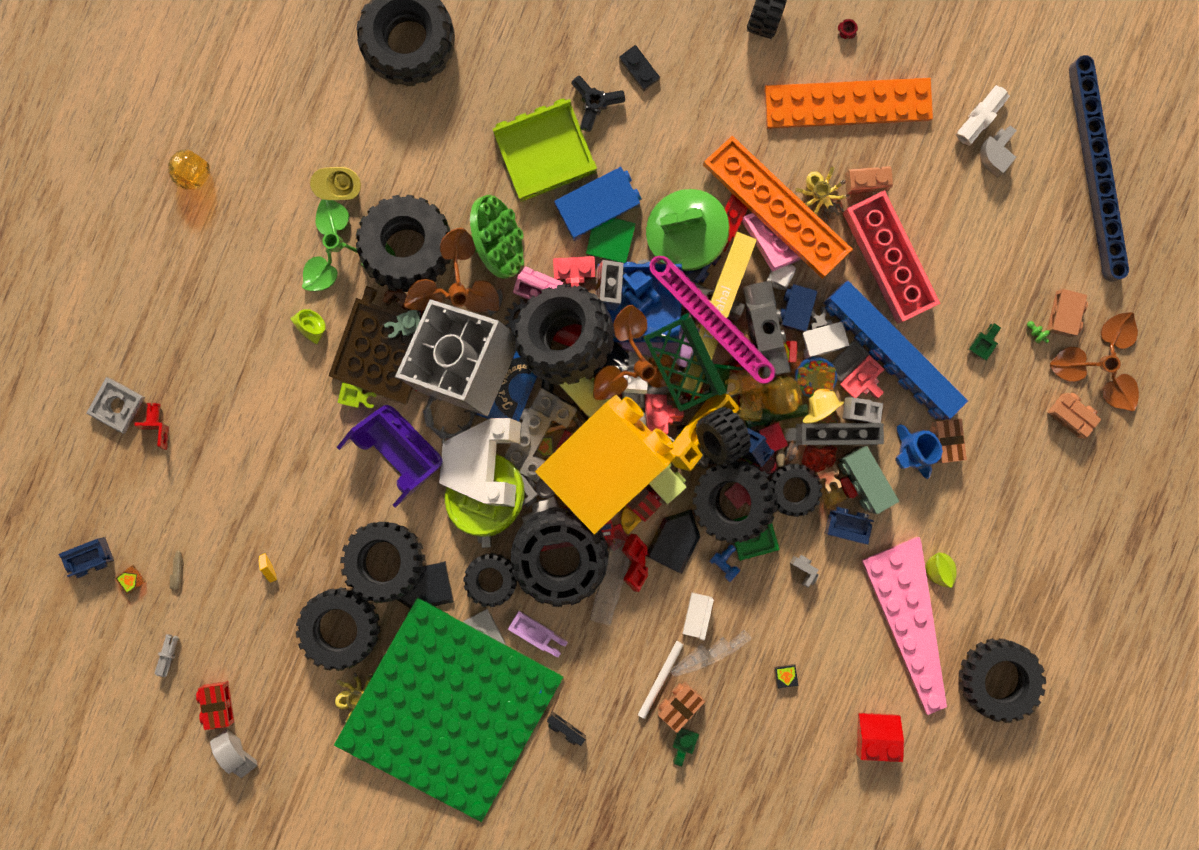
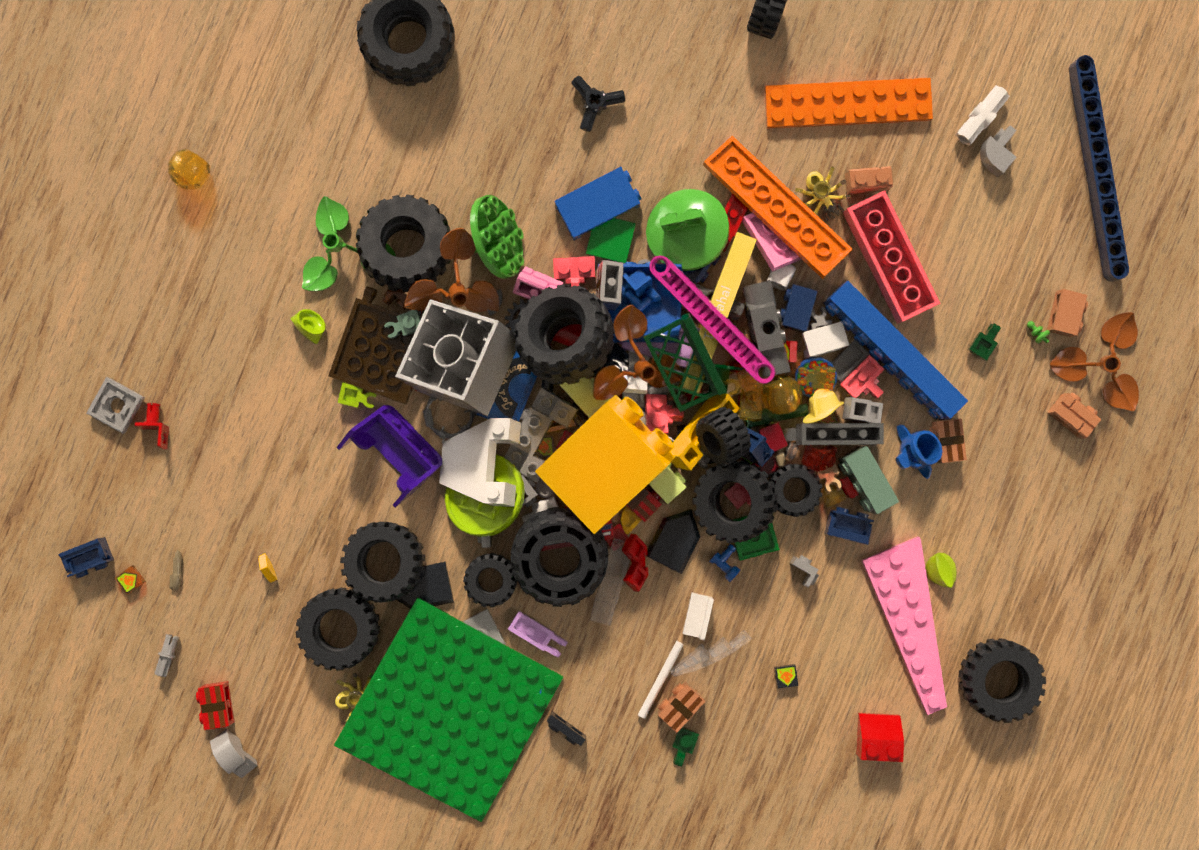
light yellow piece [310,167,361,200] -> none
lime panel [492,98,597,202] -> none
black plate [619,44,660,92] -> none
dark red plate [837,19,858,39] -> none

